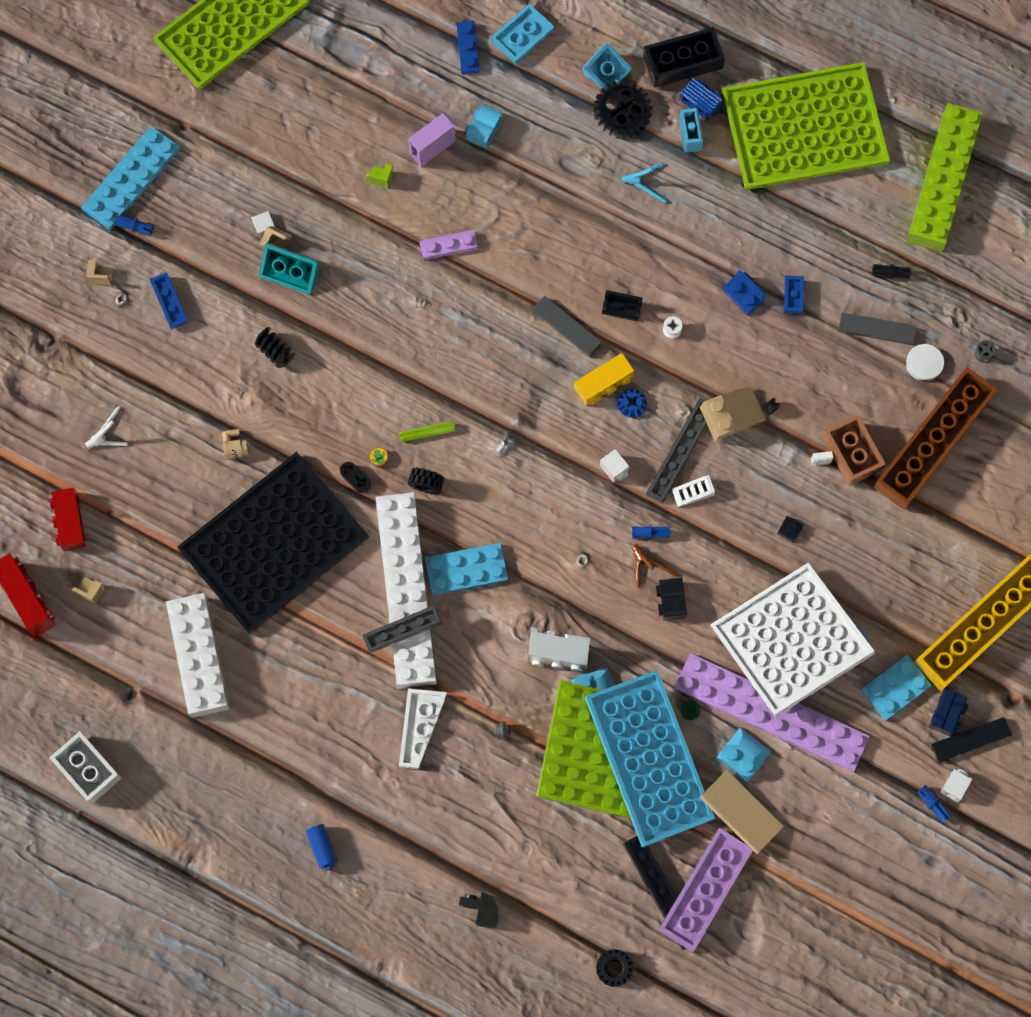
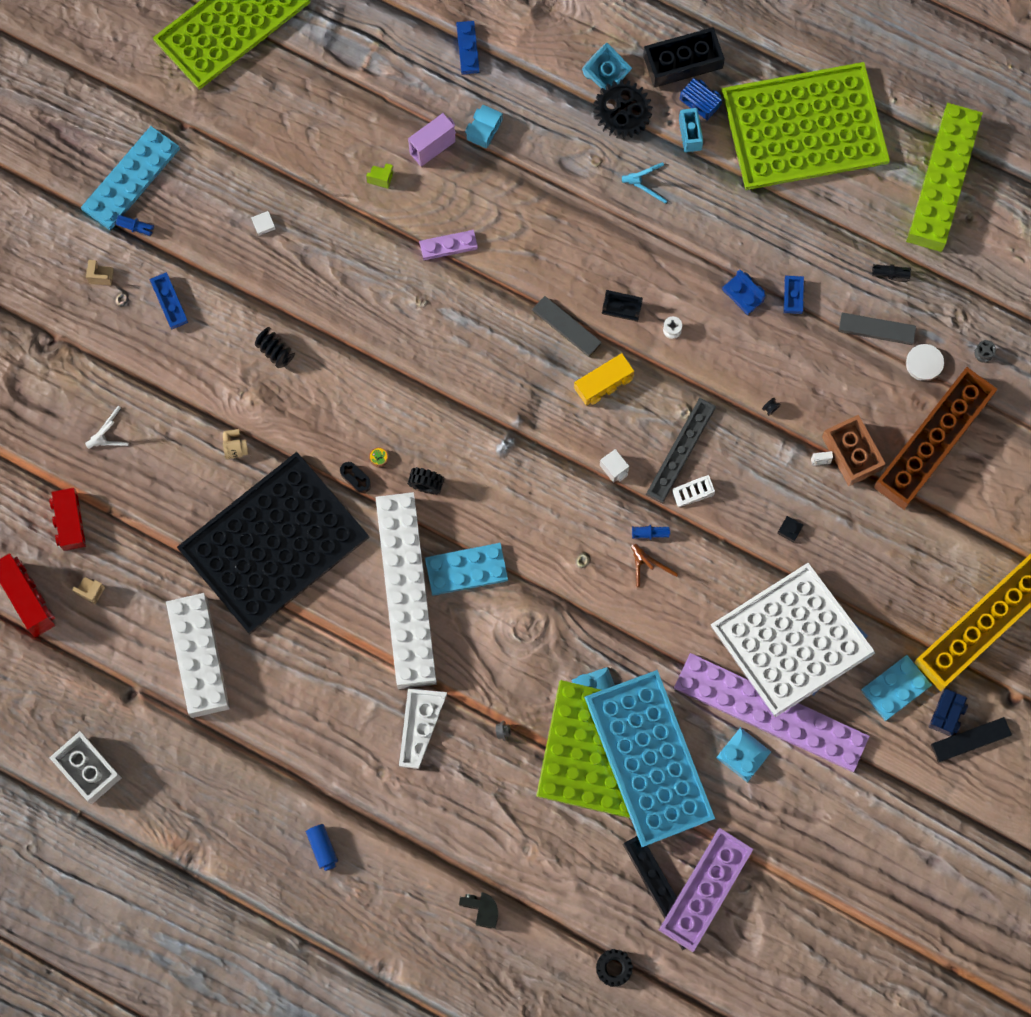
teal slope [258,243,321,295] -> none
tan panel [260,226,292,249] -> none
dark grey tile [362,605,442,654] -> none
lime axle [399,421,455,443] -> none
medium azure plate [490,3,554,64] -> none
white wedge [528,627,590,671] -> none
blue gear [617,388,647,418] -> none
black brick [656,578,687,621] -> none
dark green tile [681,700,701,721] -> none
tan tile [699,770,784,854] -> none
tan slope [700,386,766,441] -> none
blue axle [917,785,951,822] -> none
white brick [940,769,972,802] -> none

